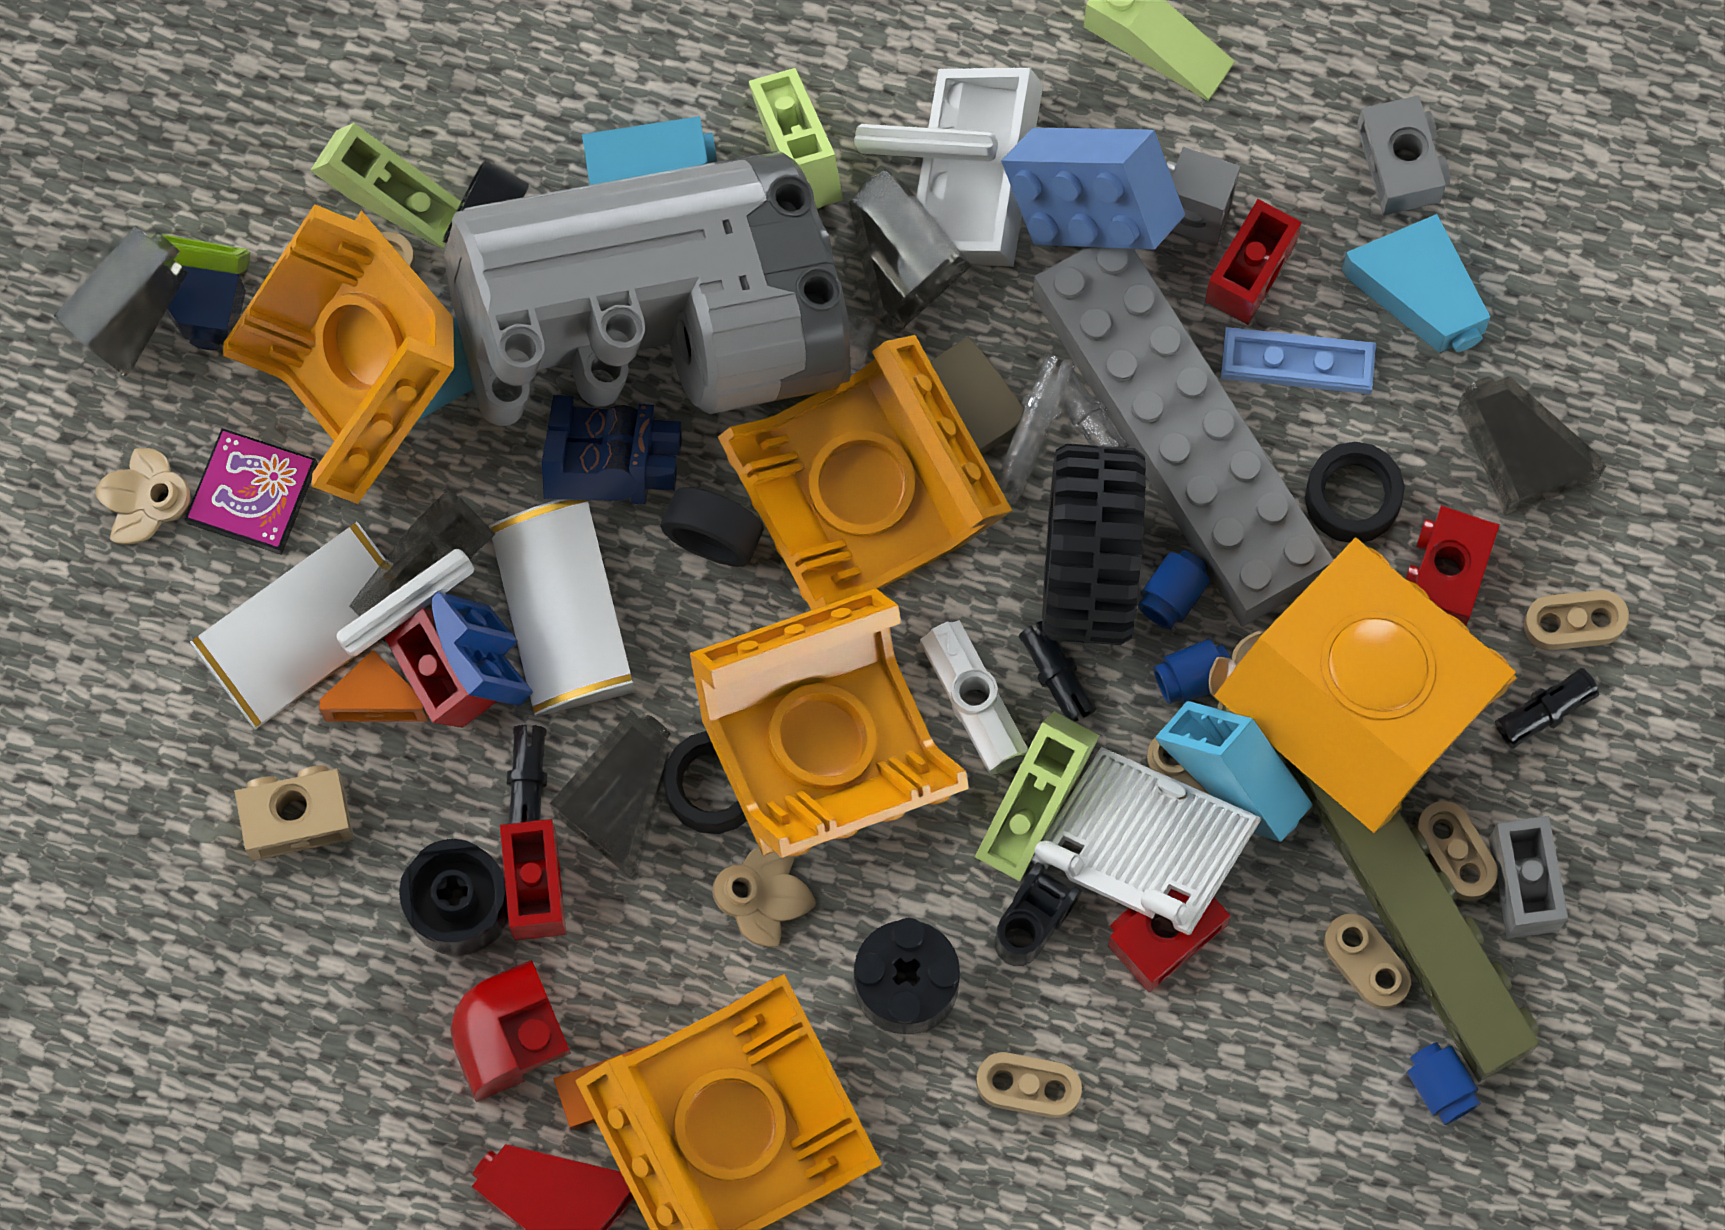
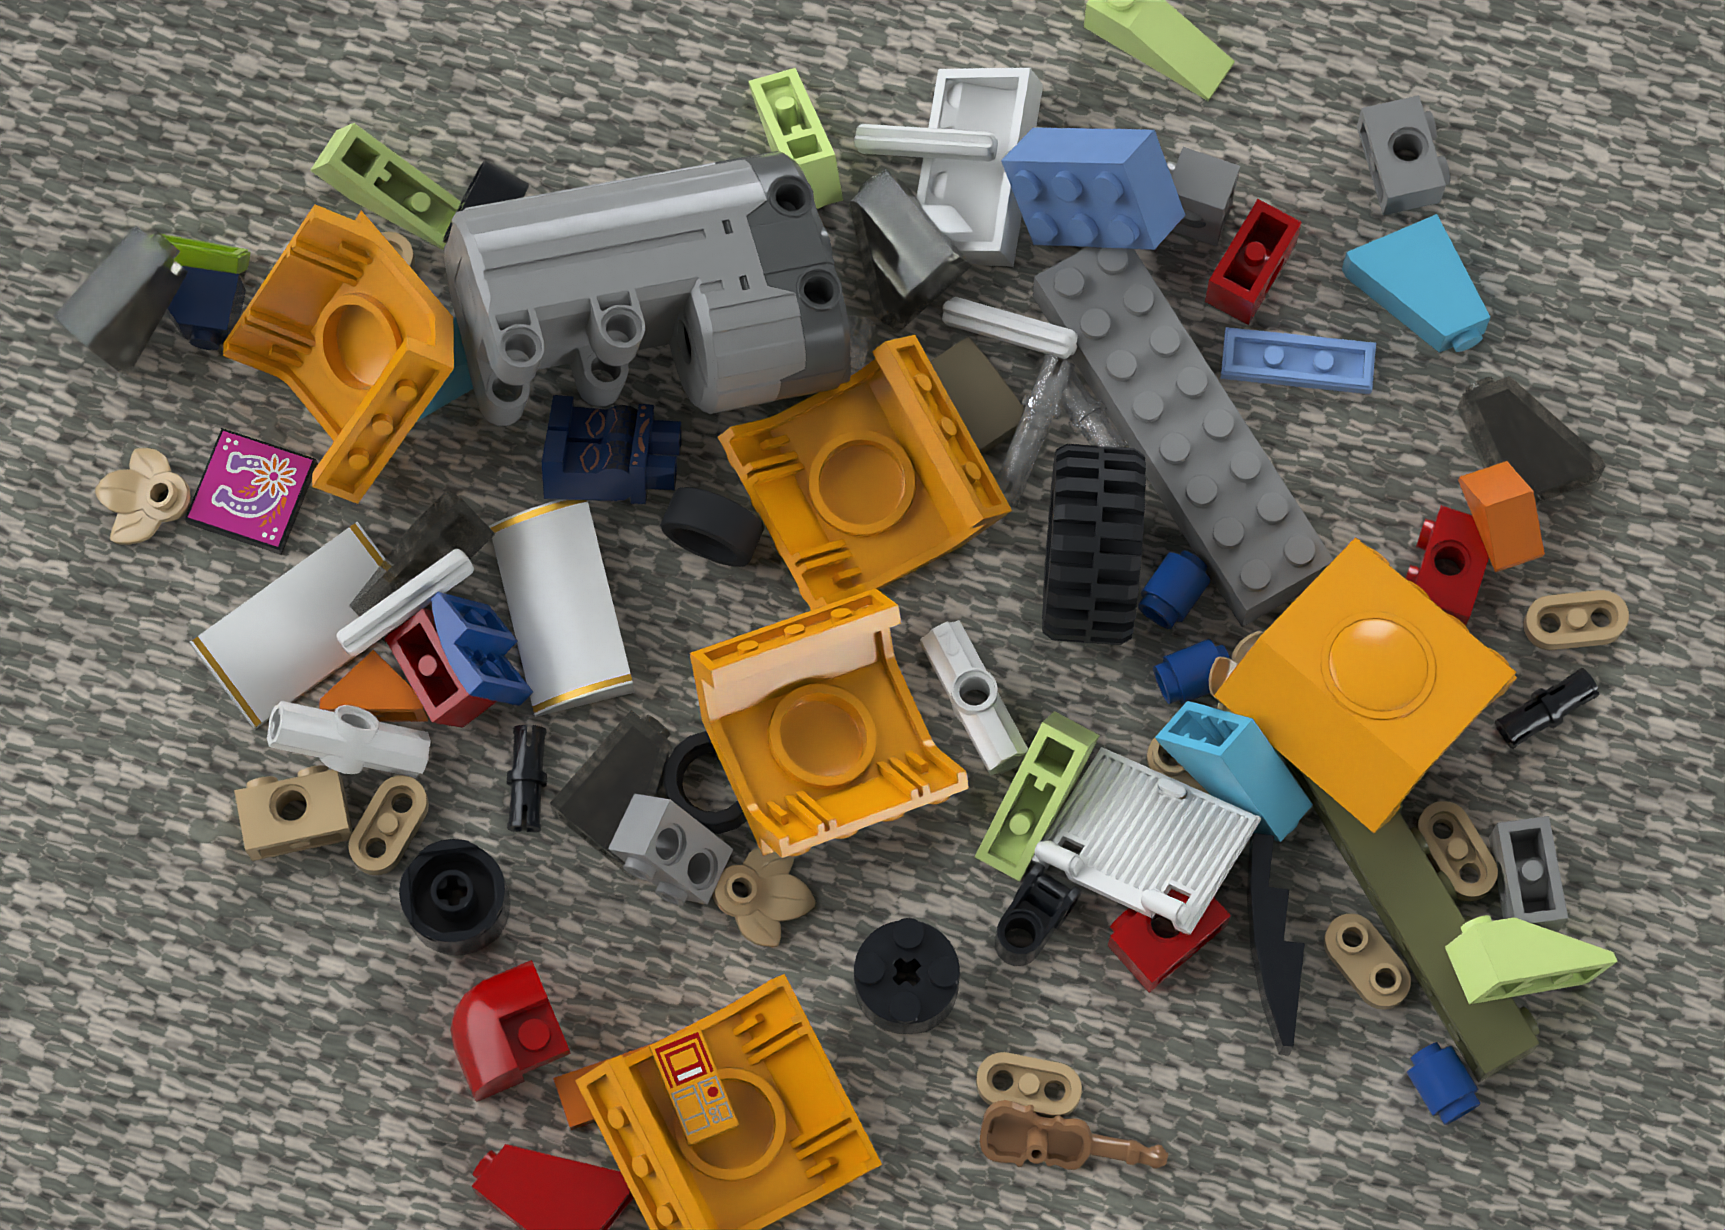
red brick [500,819,567,941] -> none
medium azure slope [582,116,717,185] -> none
black pin [1019,621,1096,722] -> none
black tyre [1305,441,1405,543] -> none
none -> white piece [267,701,431,778]
none -> tan plate [348,775,429,875]
none -> light grey brick [608,794,733,906]
none -> light orange tile [649,1026,739,1146]
none -> white sticker [921,205,973,233]
none -> white axle [942,297,1078,359]
none -> medium nougat piece [980,1100,1168,1170]
none -> black slope [1247,833,1305,1056]
none -> yellowish green slope [1445,915,1618,1005]
none -> orange slope [1458,461,1545,572]

